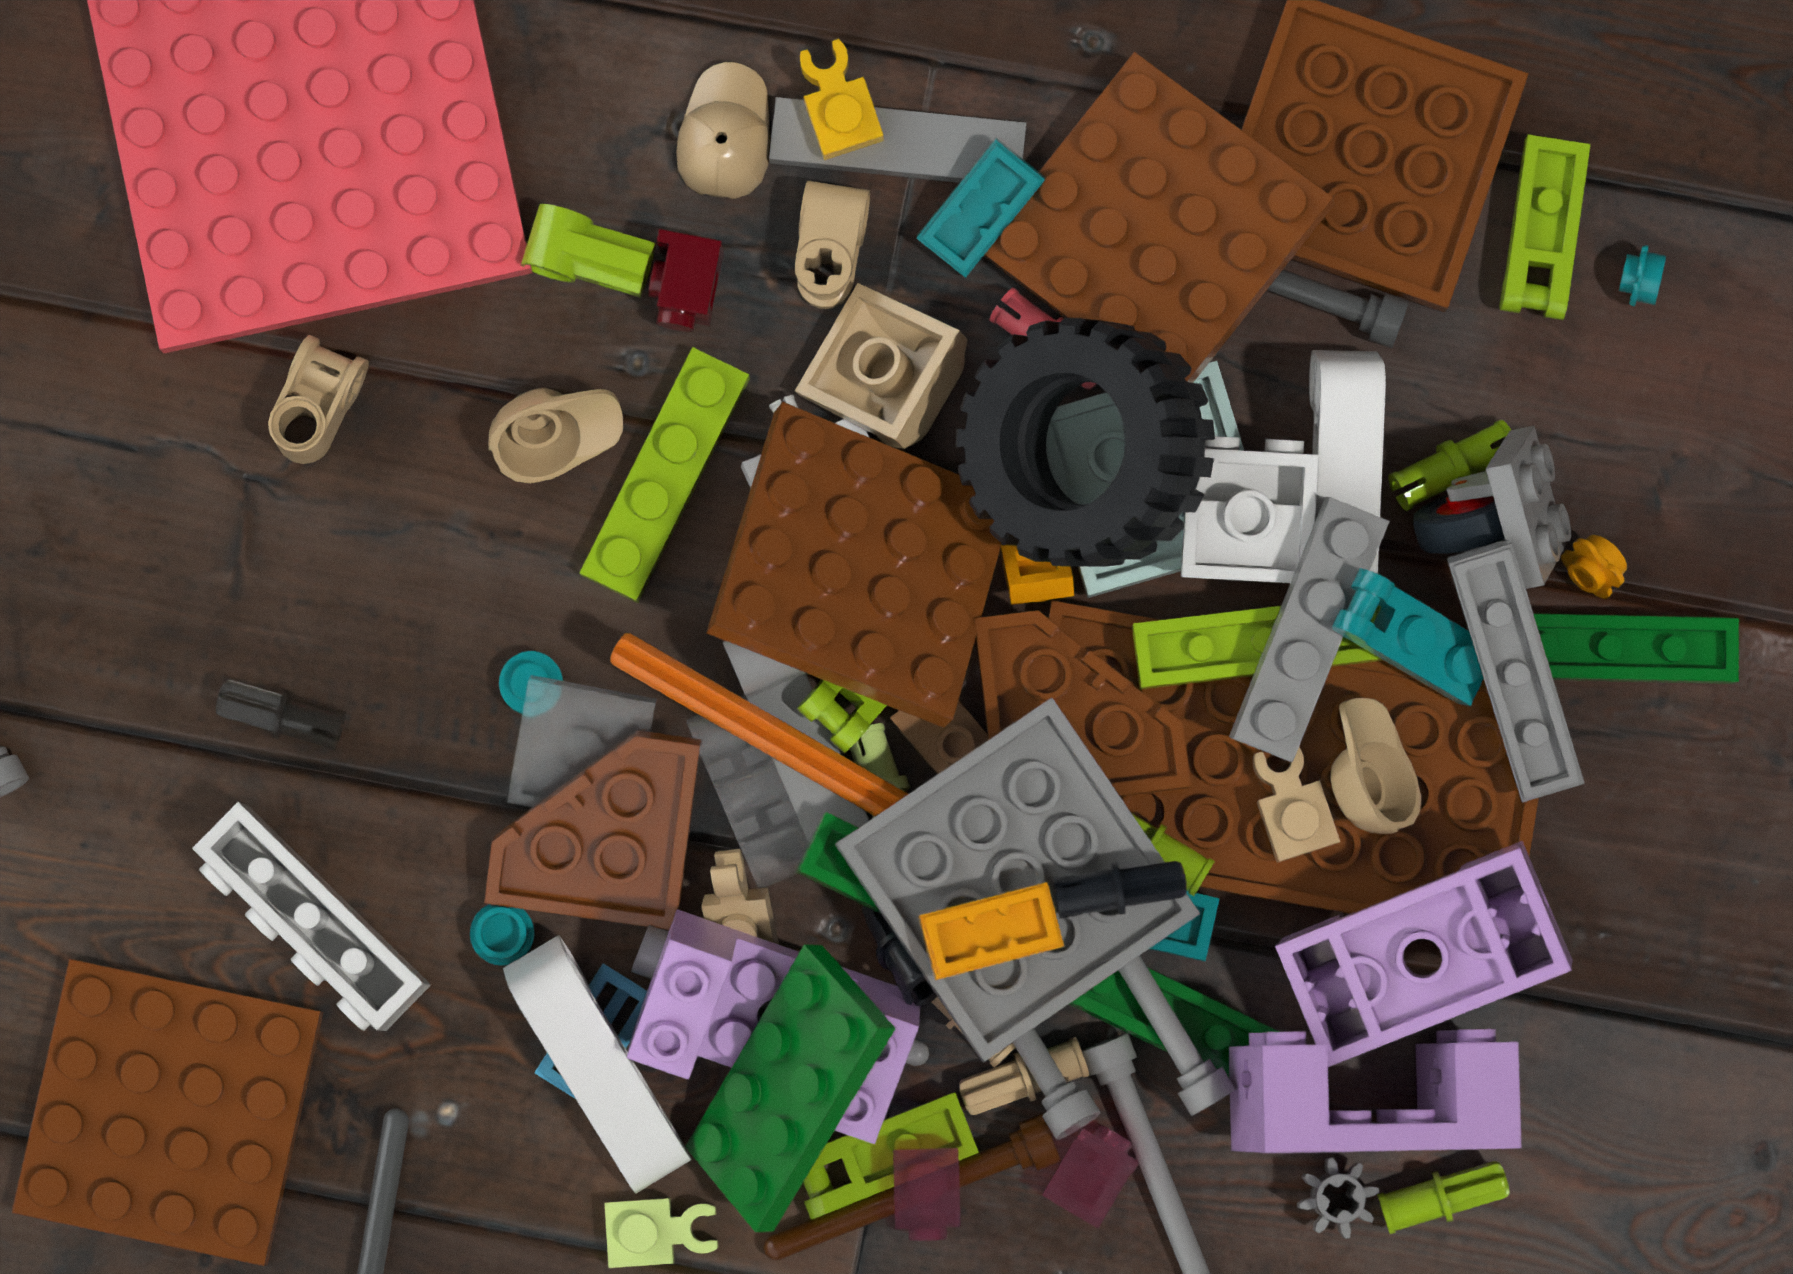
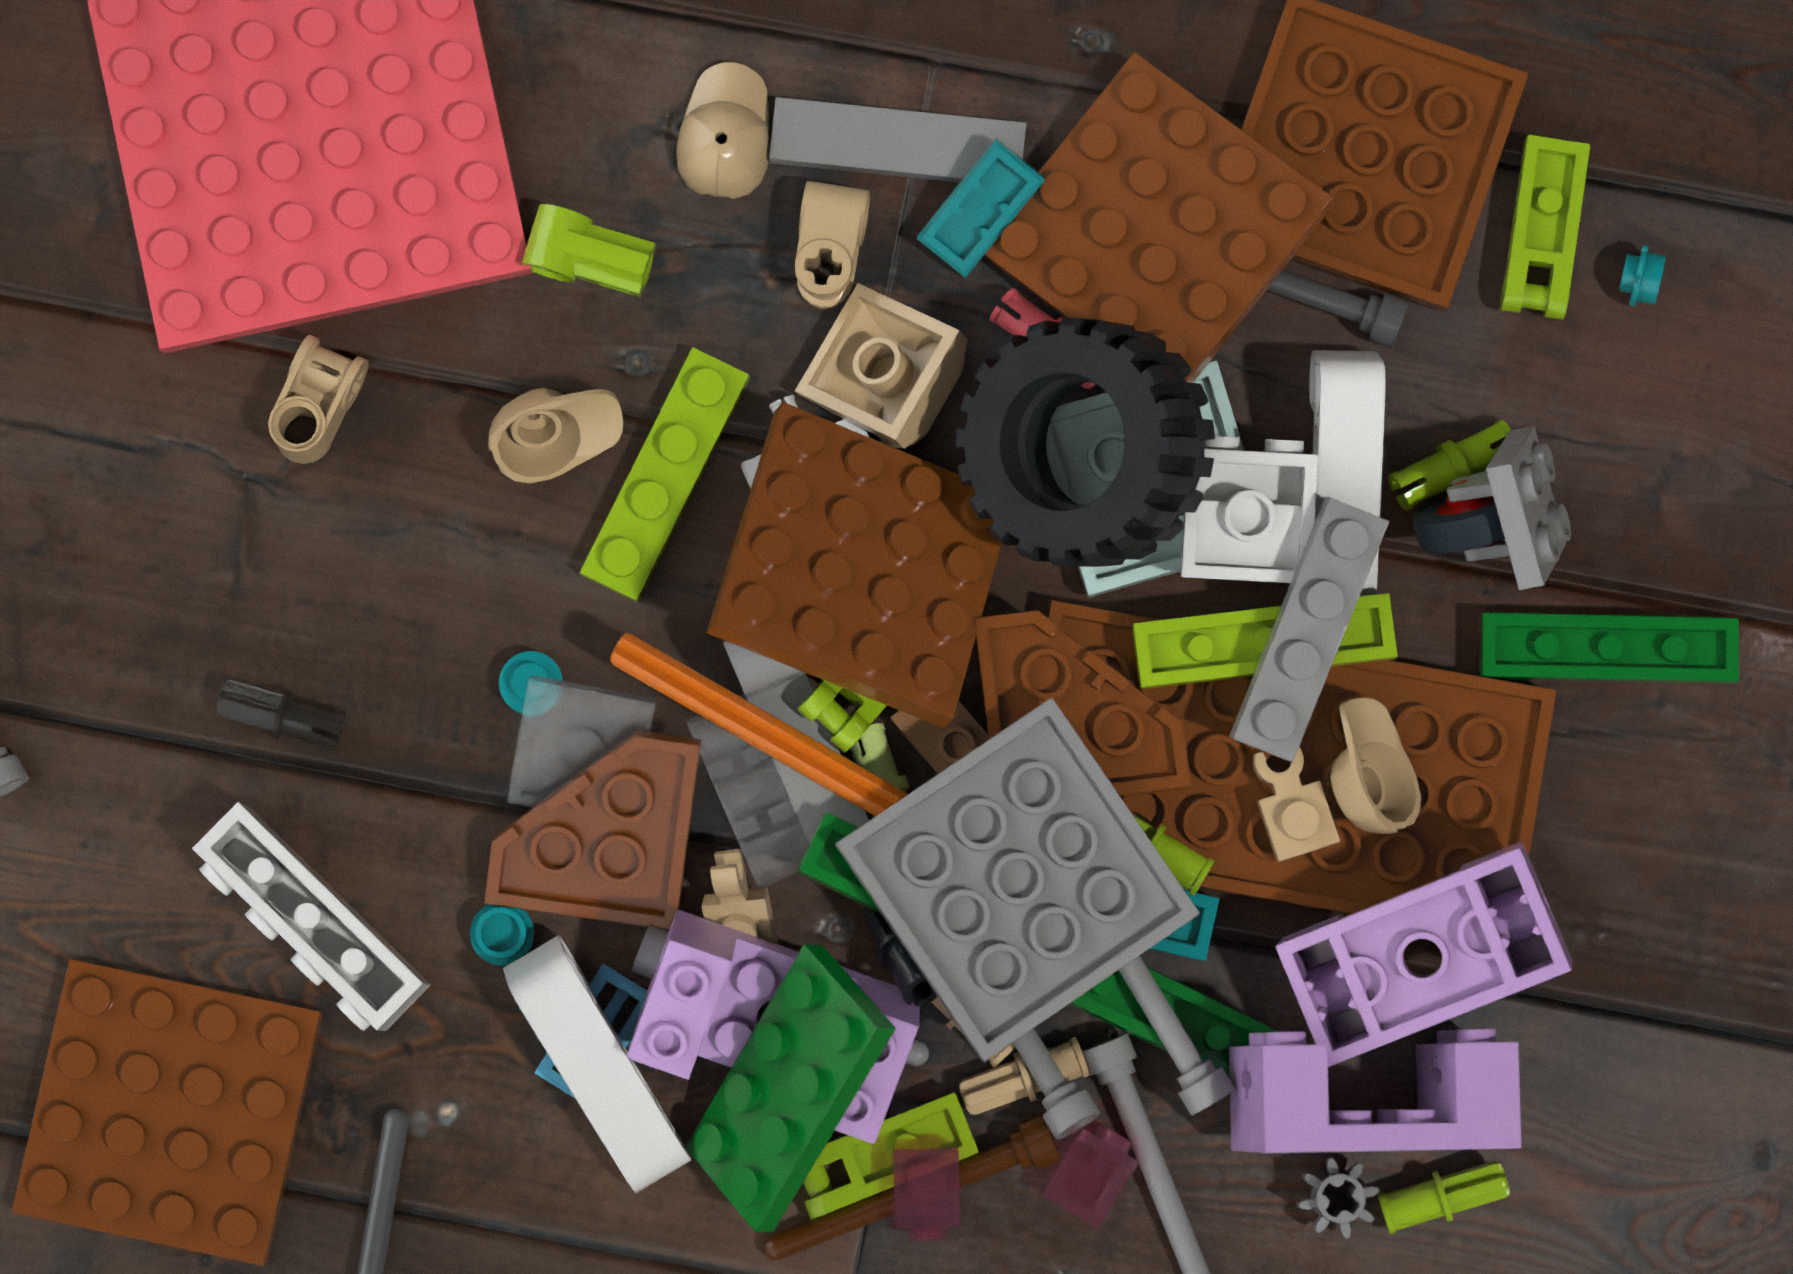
yellowish green plate [604,1198,719,1268] -> none
dark red brick [648,229,724,332] -> none
yellow plate [800,39,884,161] -> none
light orange plate [918,882,1064,981] -> none
light orange plate [1001,545,1074,605] -> none
black axle [1053,861,1187,919] -> none
teal plate [1332,568,1484,706] -> none
light grey tile [1447,539,1585,803] -> none
light orange plate [1561,535,1627,599] -> none

